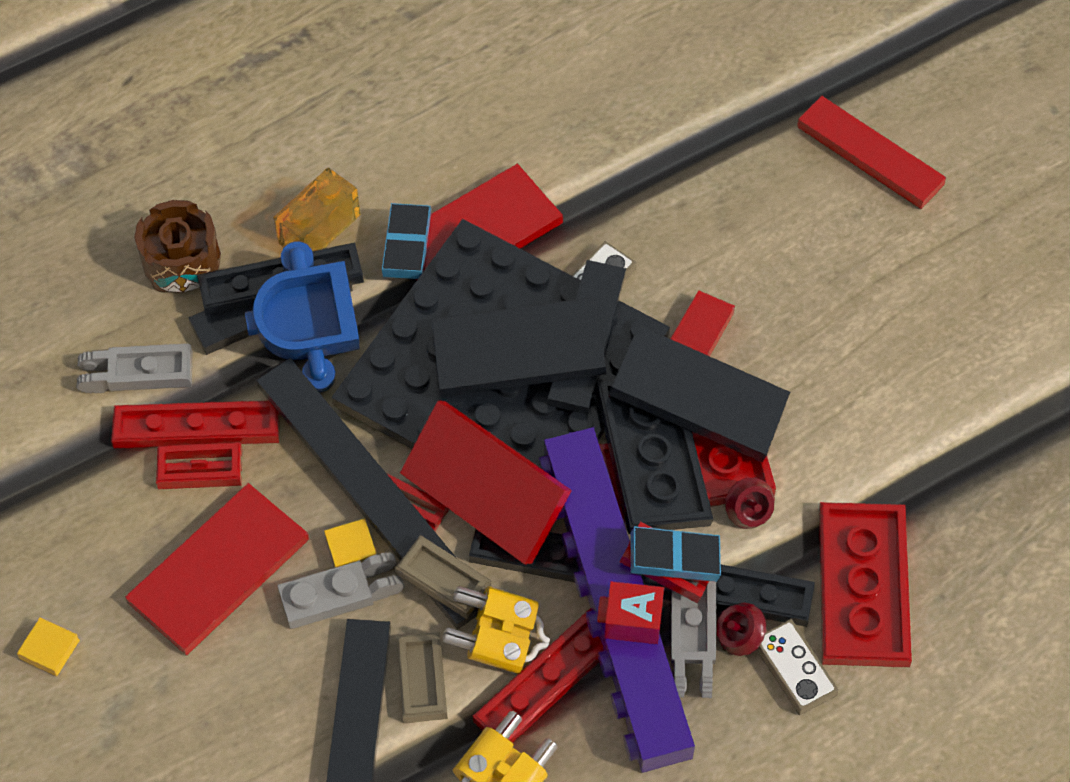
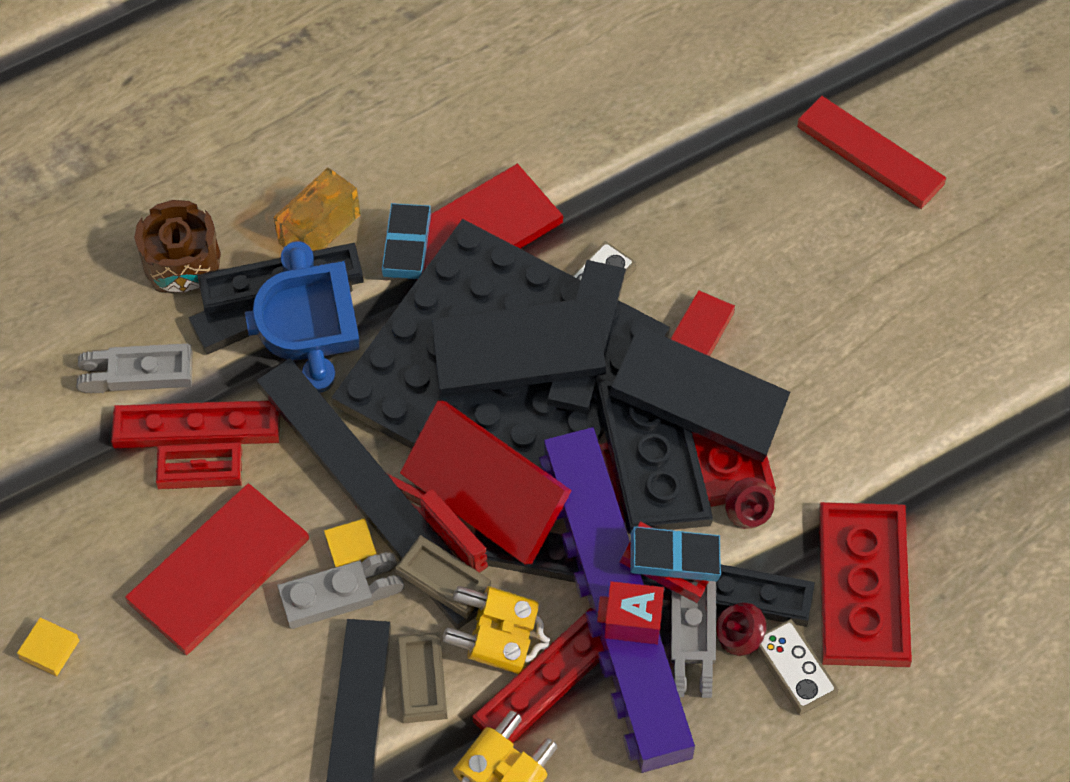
none -> red tile [420,489,488,573]

